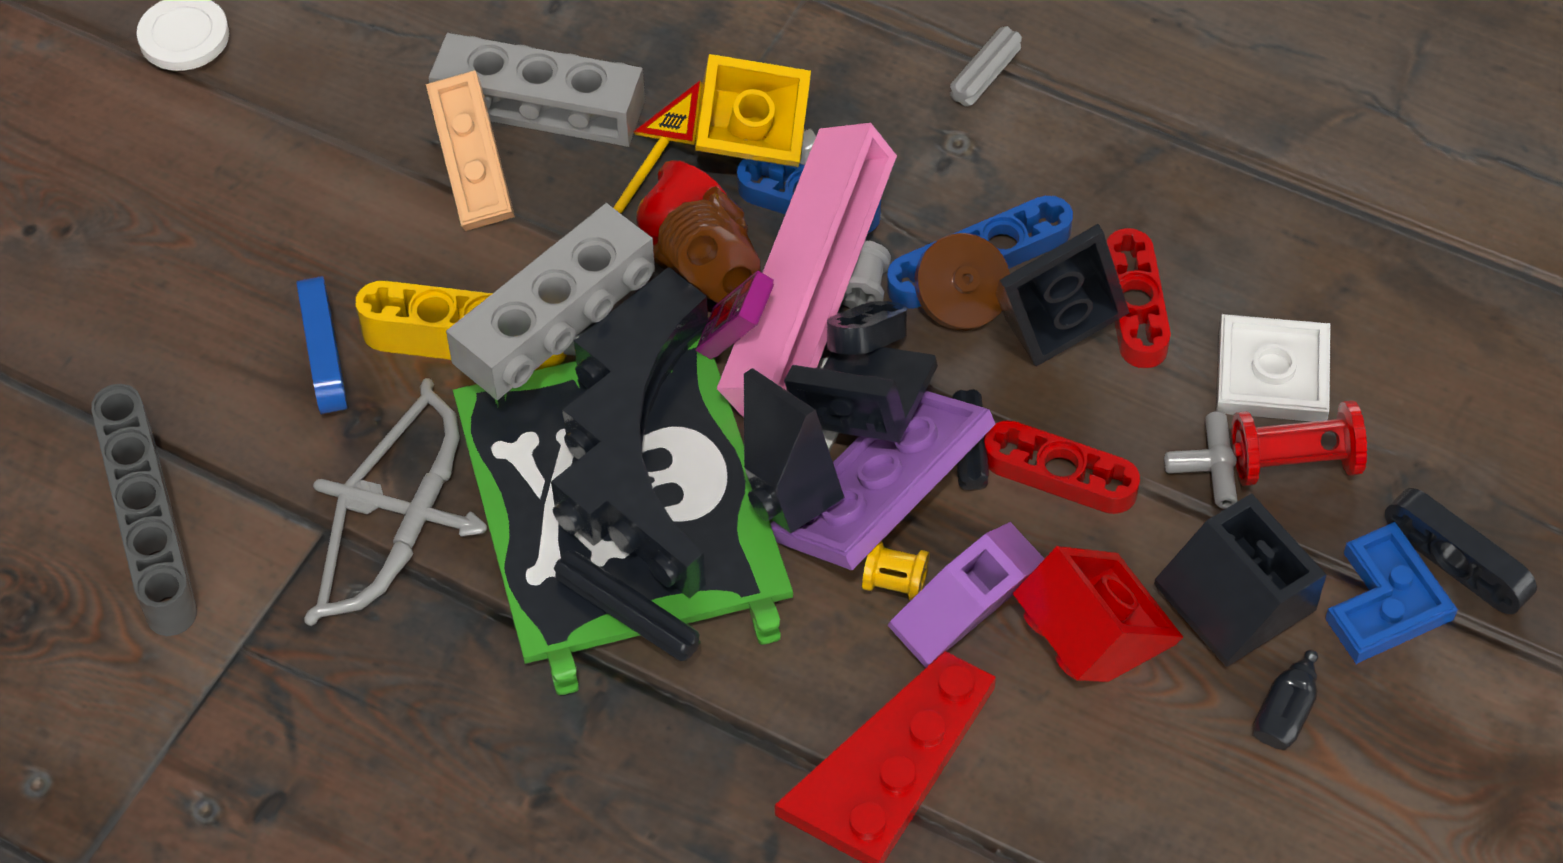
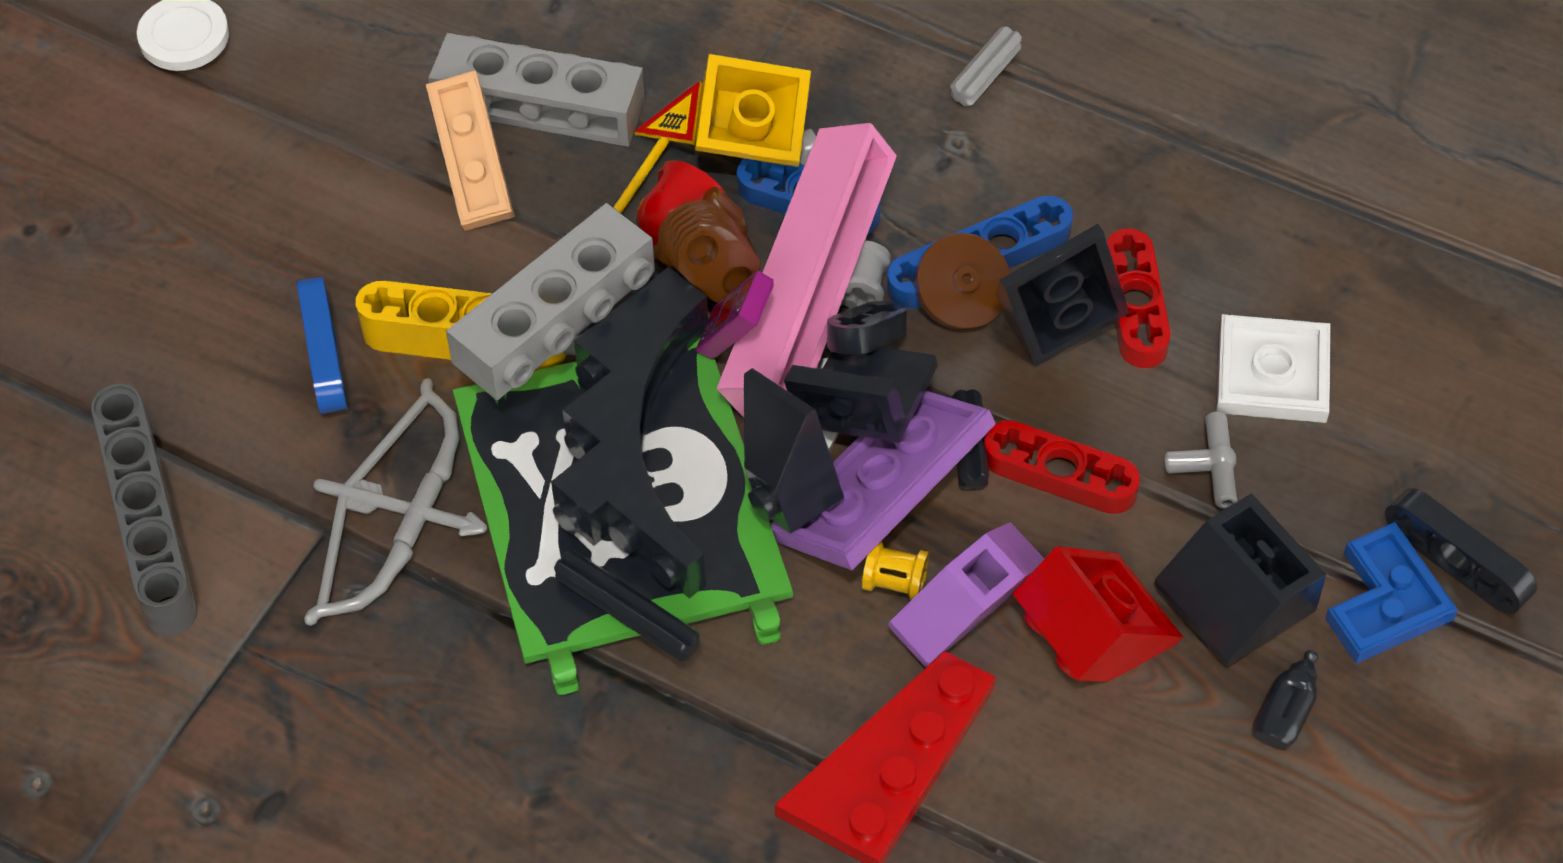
red hose [1231,401,1367,486] -> none

